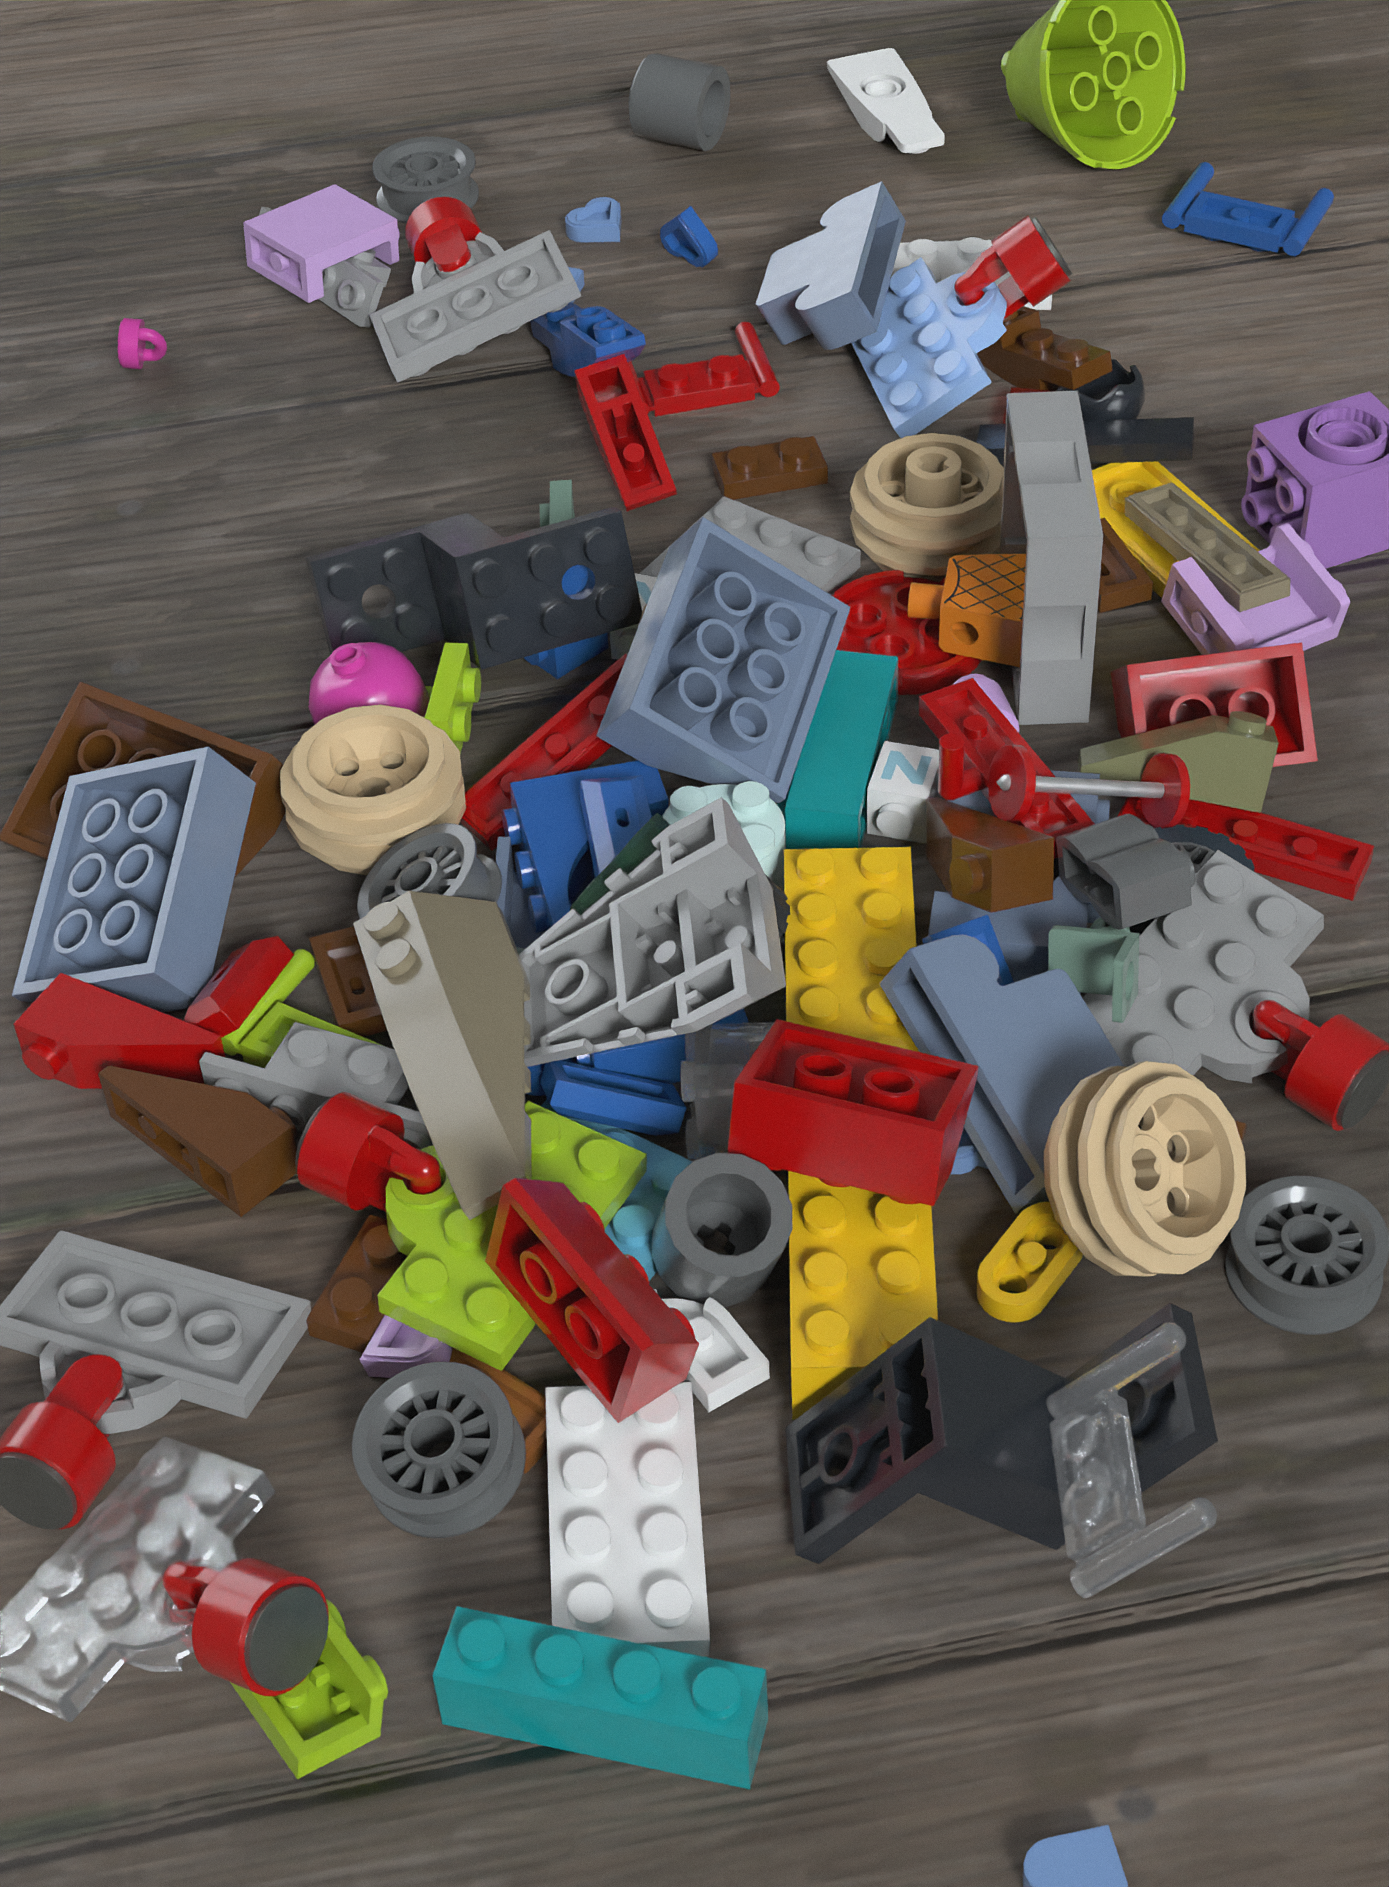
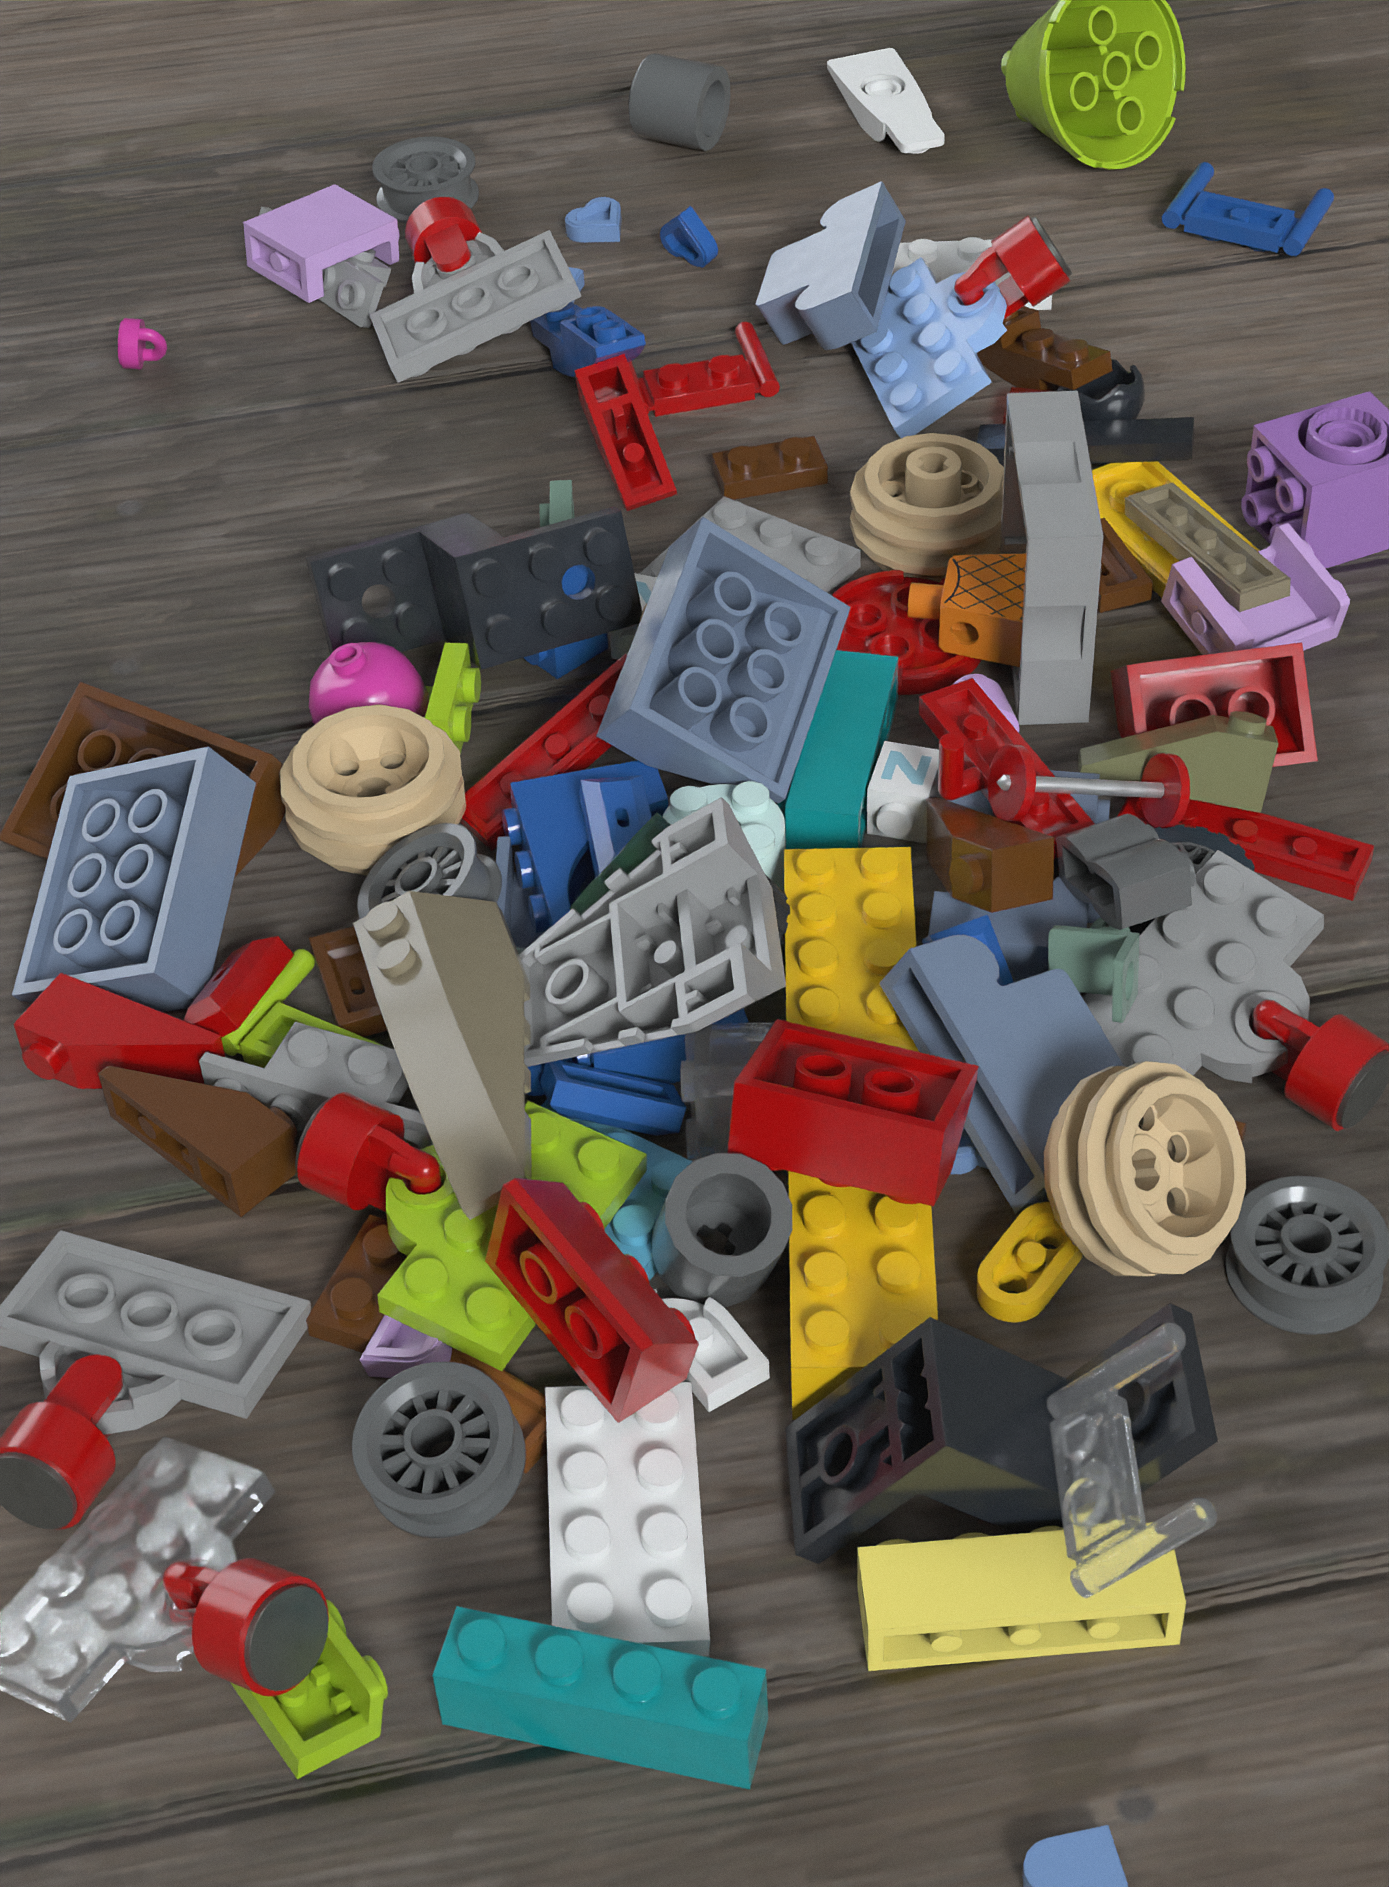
none -> light yellow brick [857,1520,1186,1671]

